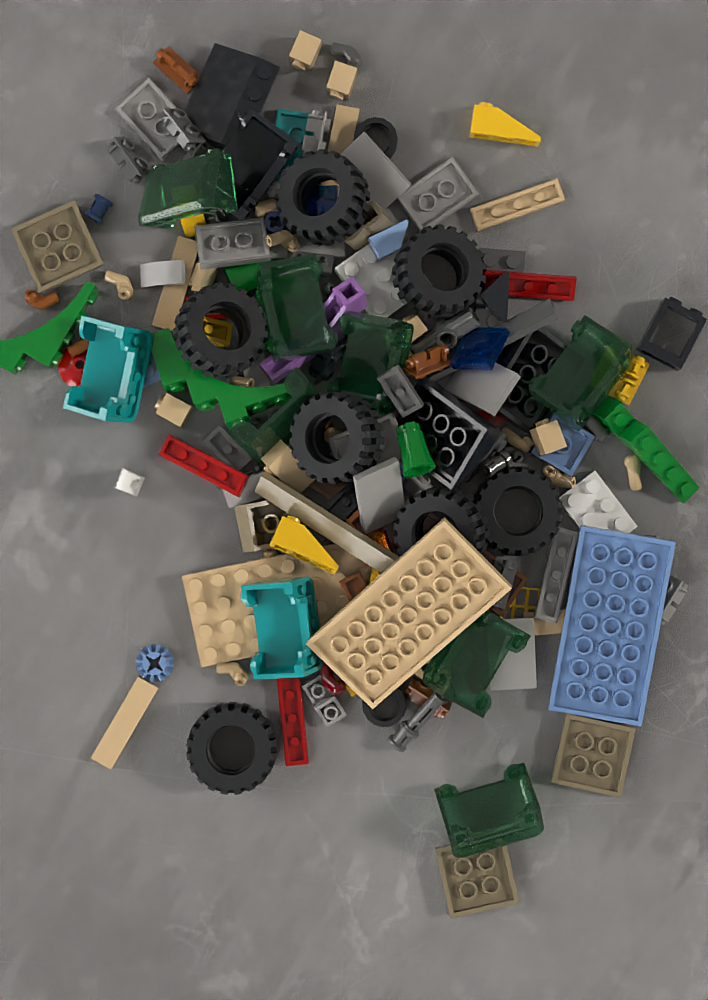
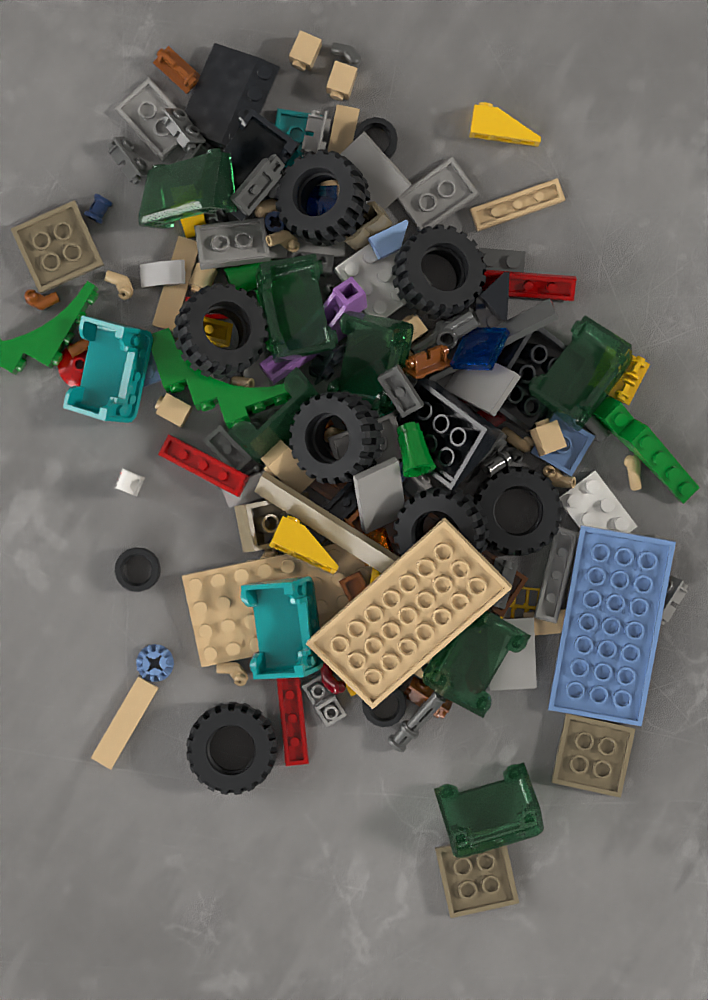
black window [636,297,707,371] -> none
none -> black tyre [114,547,161,592]
none -> dark grey hinge [230,154,285,216]

